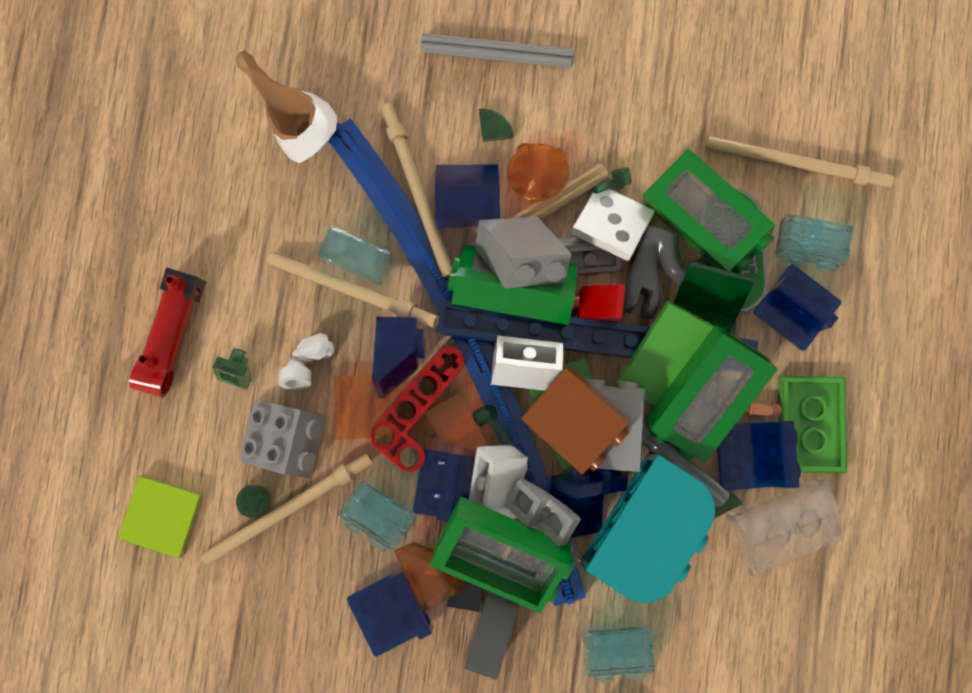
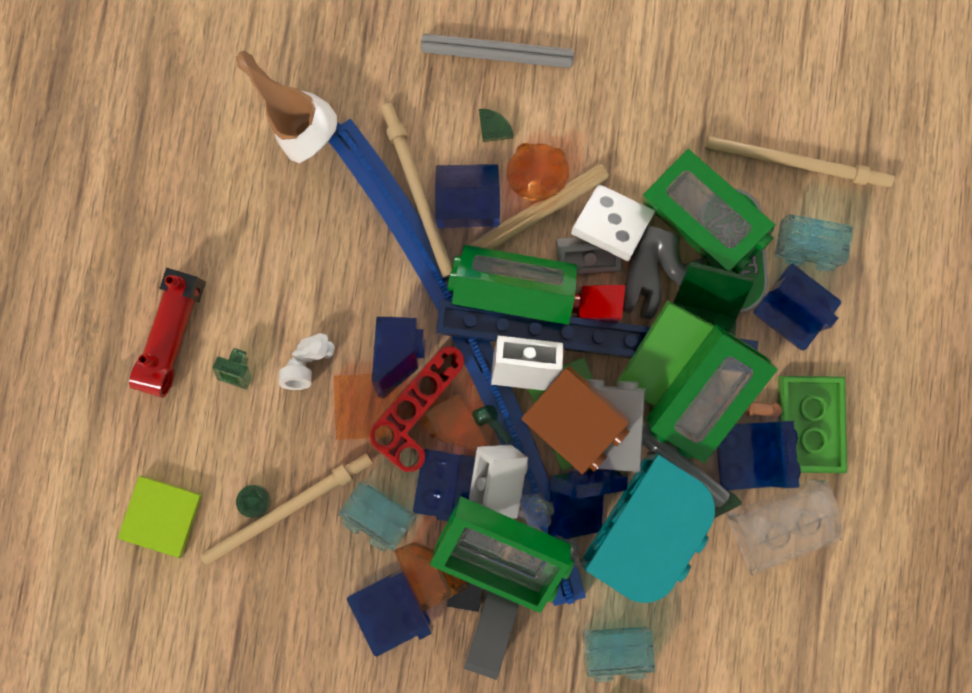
light grey bracket [240,400,326,478] -> none
tan bar [267,252,439,328] -> none
clear light blue brick [317,226,393,286] -> none
light grey brick [475,216,571,289] -> none
light grey slope [504,478,581,547] -> none
clear green hand [593,167,632,194] -> none

